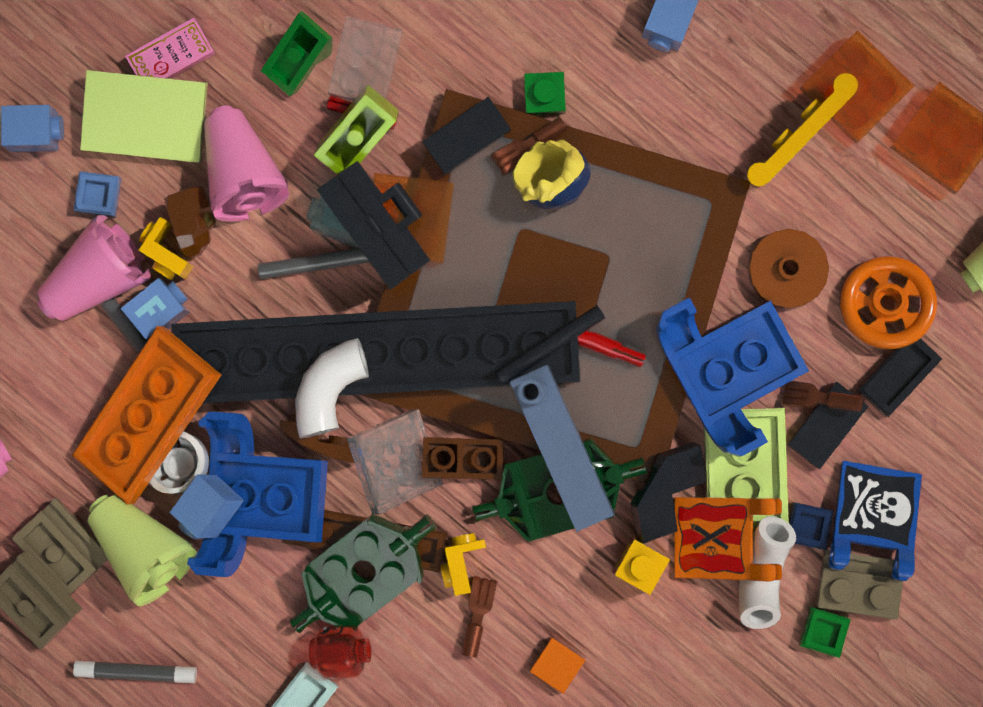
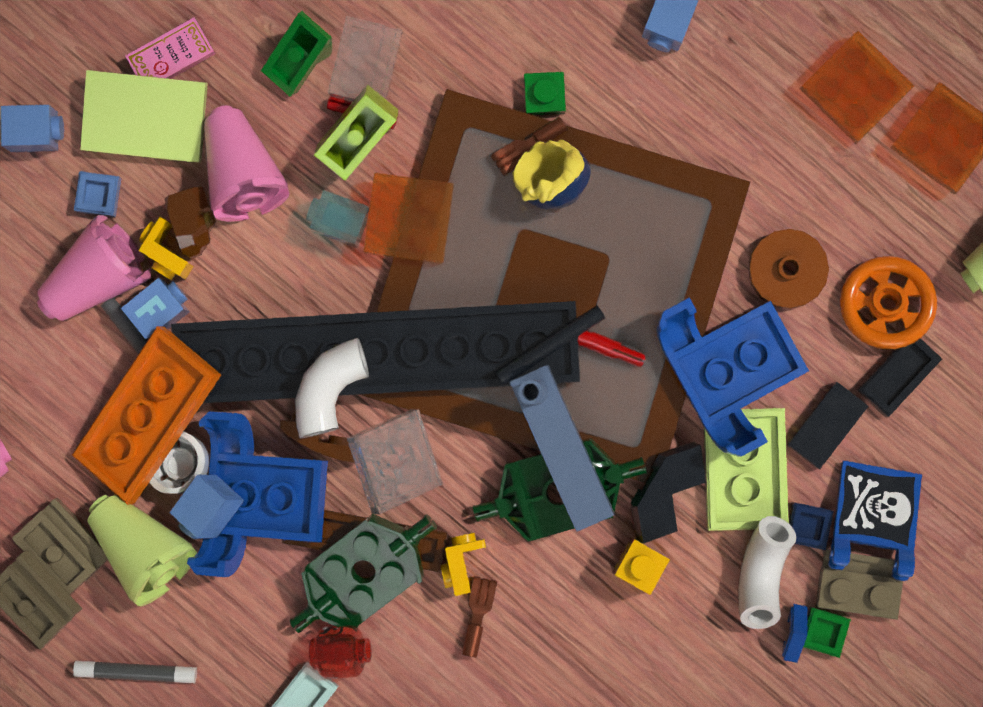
dark grey bar [258,248,369,279] -> none
black piece [317,161,431,290] -> none
black tile [422,96,511,176] -> none
reddish brown slope [422,437,504,480] -> none
orange tile [529,637,586,694] -> none
flag [675,497,782,581] -> none
yellow plate [747,73,858,187] -> none
copper piece [782,381,863,412] -> none
none -> blue tile [782,604,808,663]

